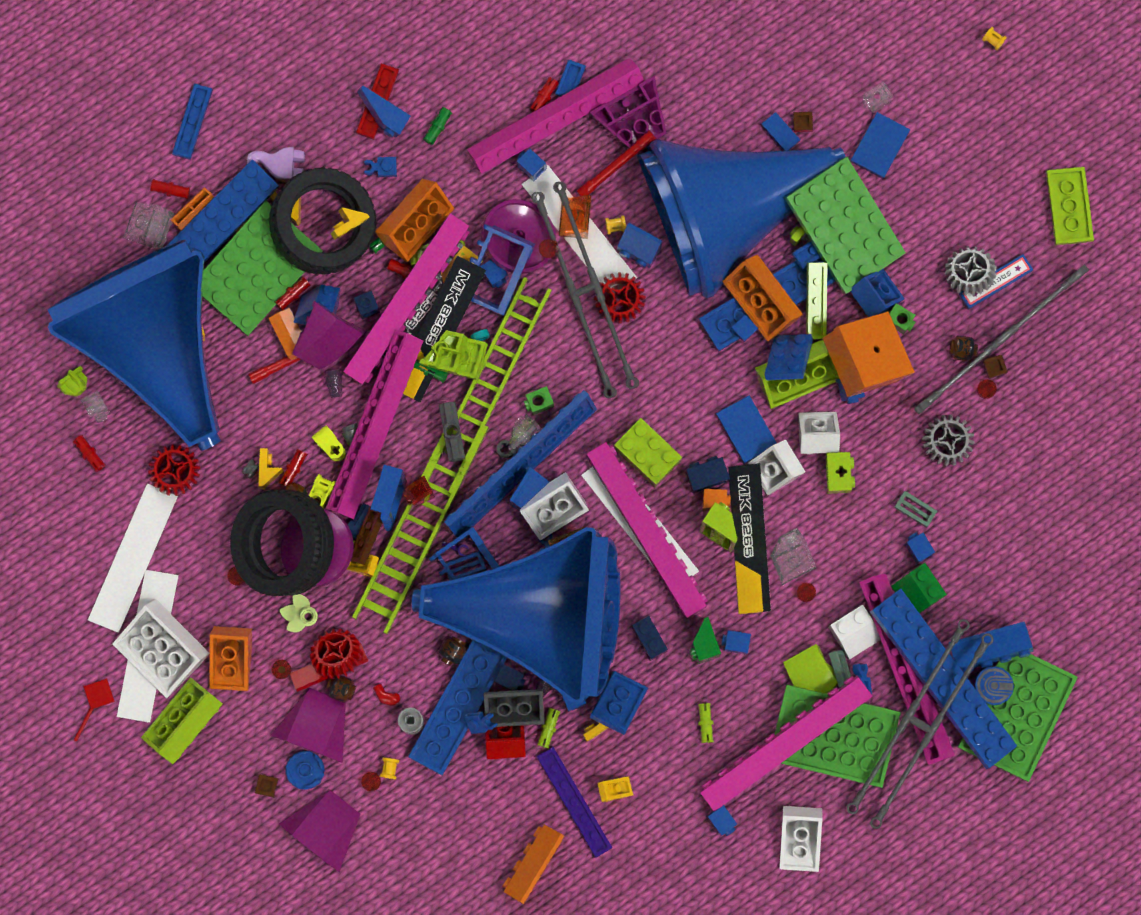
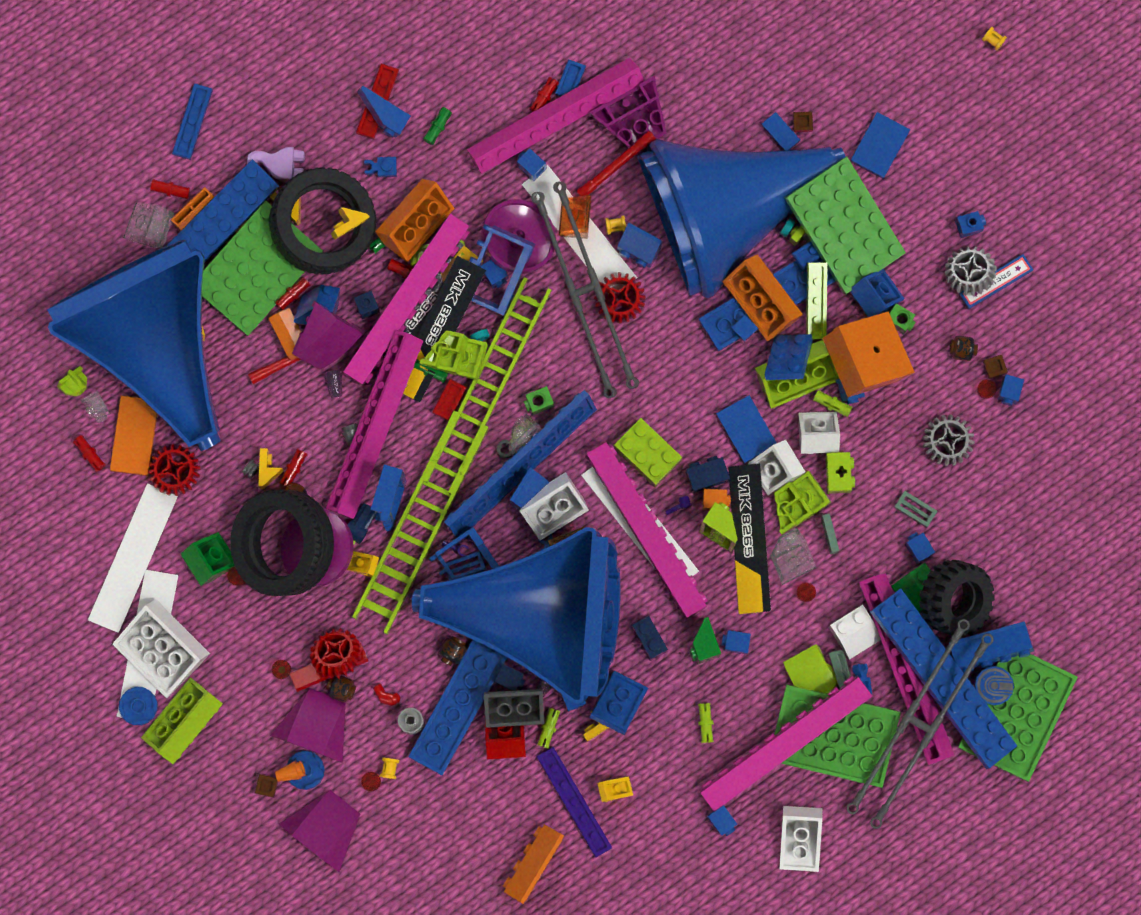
red piece [74,678,115,741] -> none
orange slope [210,626,252,691] -> none
yellowish green plate [280,594,318,633] -> none
neon yellow piece [309,474,336,509] -> none
neon yellow piece [312,425,346,462] -> none
reddish brown plate [351,507,383,565] -> none
clear red slope [404,476,435,508] -> none
dark grey piece [439,402,465,462] -> none
blue plate [464,712,498,734] -> none
clear red tile [539,239,559,258] -> none
clear brick [862,81,894,113] -> none
dark grey bar [914,264,1089,415] -> none
lime plate [1046,167,1094,246] -> none
none -> orange tile [110,396,158,476]
none -> blue tile [119,687,158,726]
none -> green slope [181,532,235,586]
none -> orange cone [275,760,306,782]
none -> red plate [432,379,467,421]
none -> dark purple hand [665,496,691,515]
none -> lime slope [774,471,831,535]
none -> teal tile [779,218,795,237]
none -> lime pin [813,390,853,418]
none -> sand green tile [821,513,839,555]
none -> black tyre [919,560,995,637]
none -> blue brick [955,211,986,238]
none -> blue brick [998,374,1024,406]

